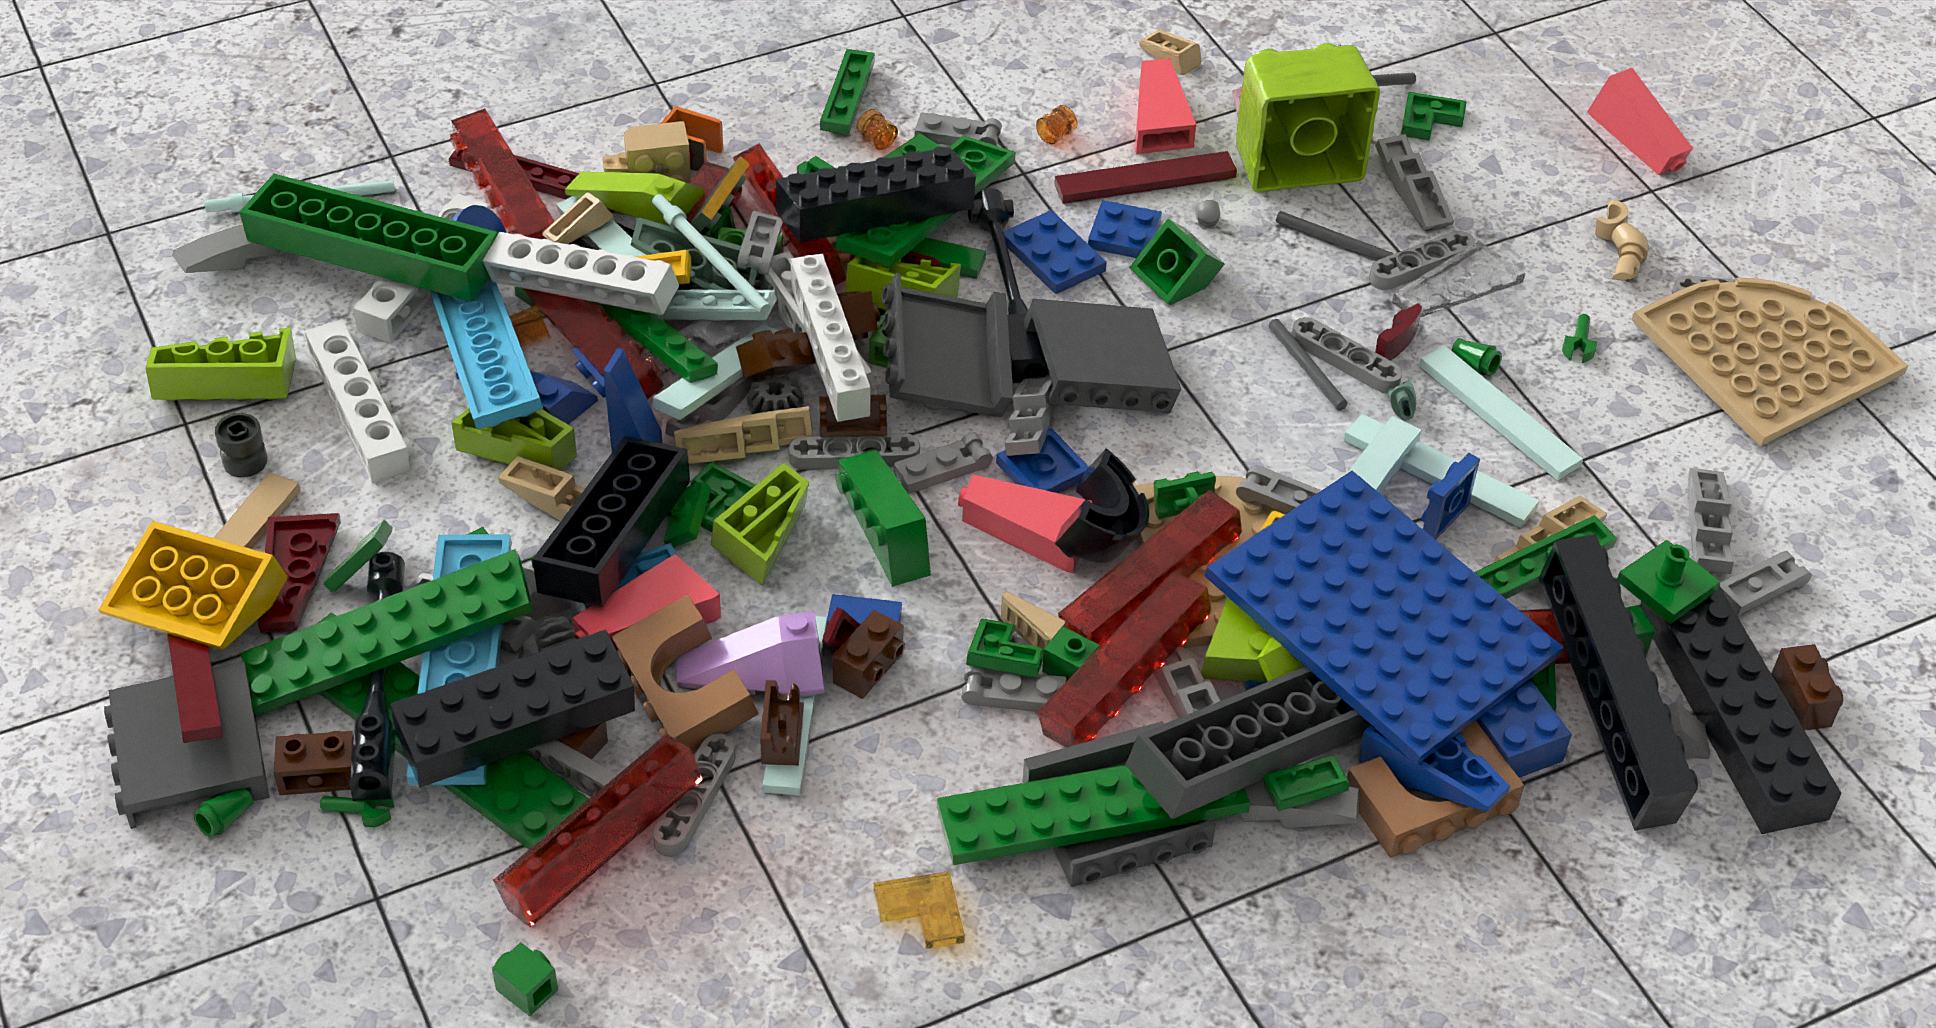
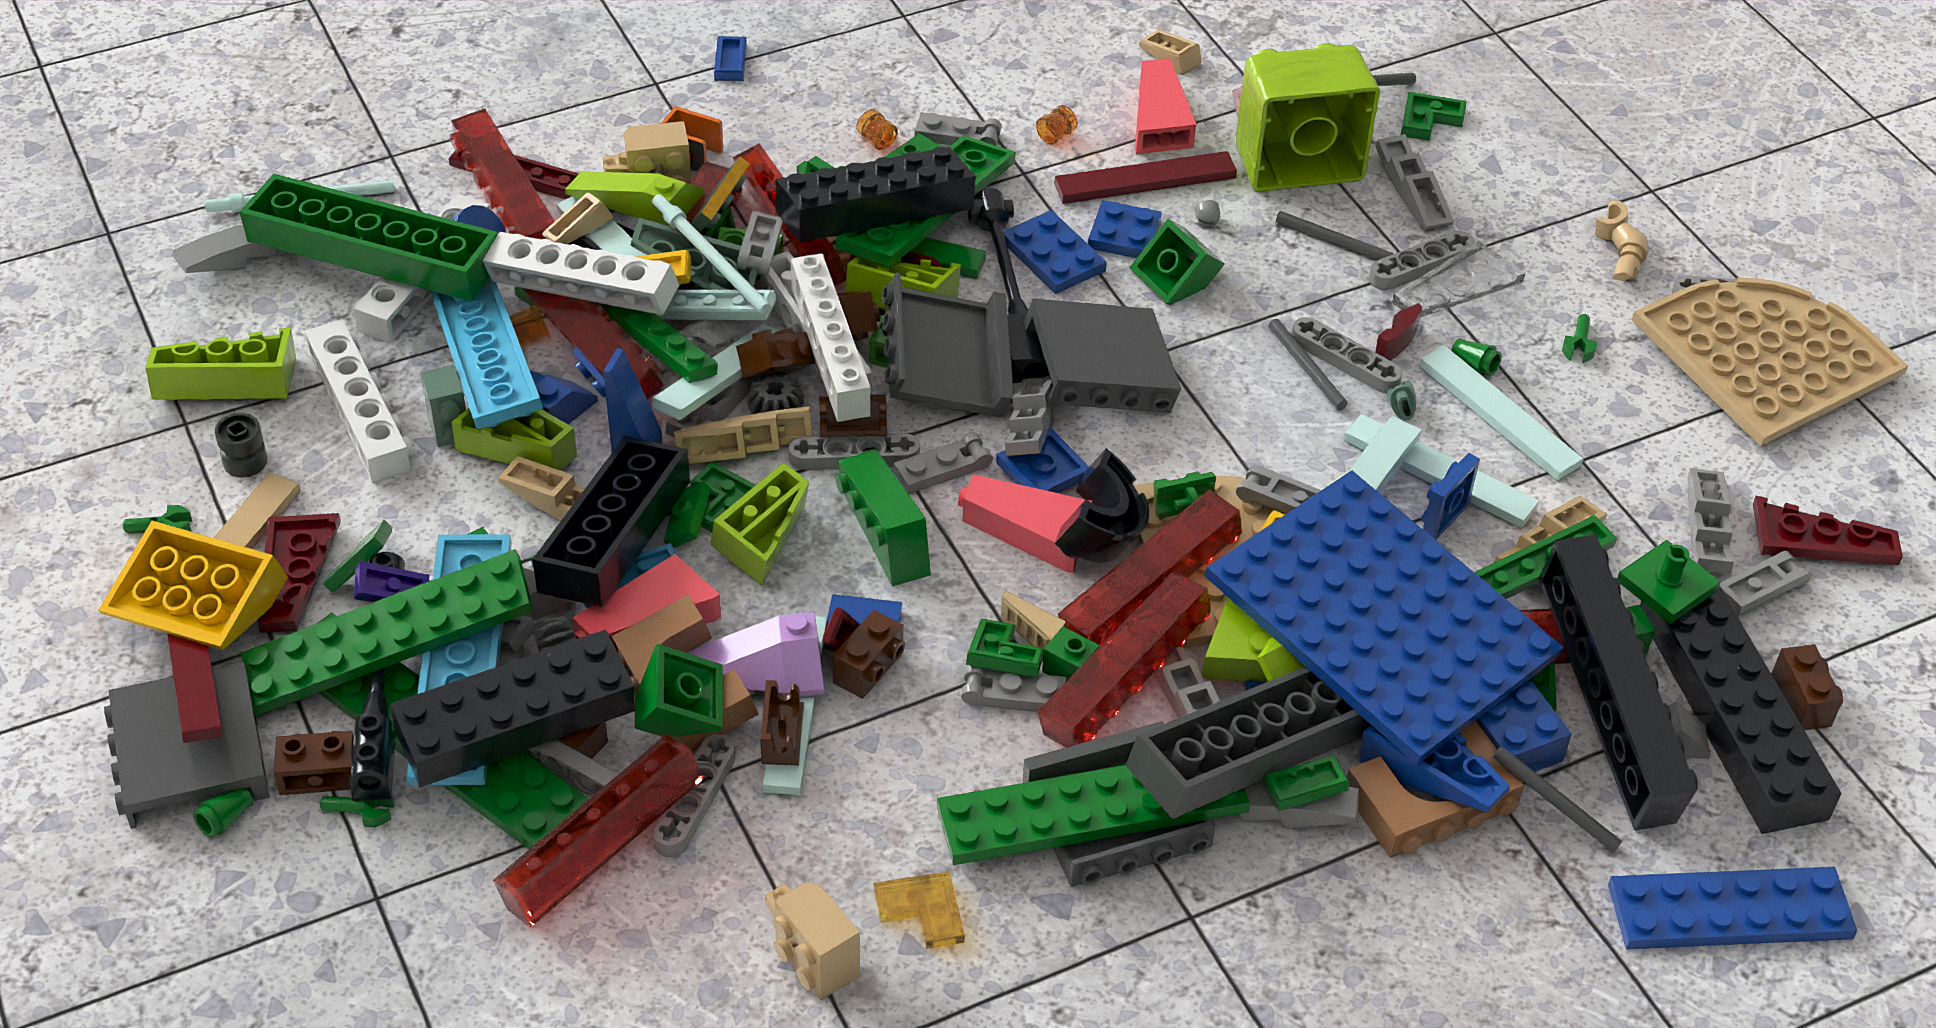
green brick [492,942,558,1016] -> none
green plate [820,49,875,134] -> none
coral slope [1587,68,1693,175] -> none
none -> green bar [122,505,192,533]
none -> dark purple plate [354,561,430,603]
none -> sand green brick [420,365,466,447]
none -> green slope [634,644,723,738]
none -> blue tile [714,36,747,81]
none -> tan hinge [765,882,860,1000]
none -> dark grey bar [1492,745,1622,853]
none -> blue plate [1608,867,1858,949]
none -> dark red wing [1752,495,1903,565]

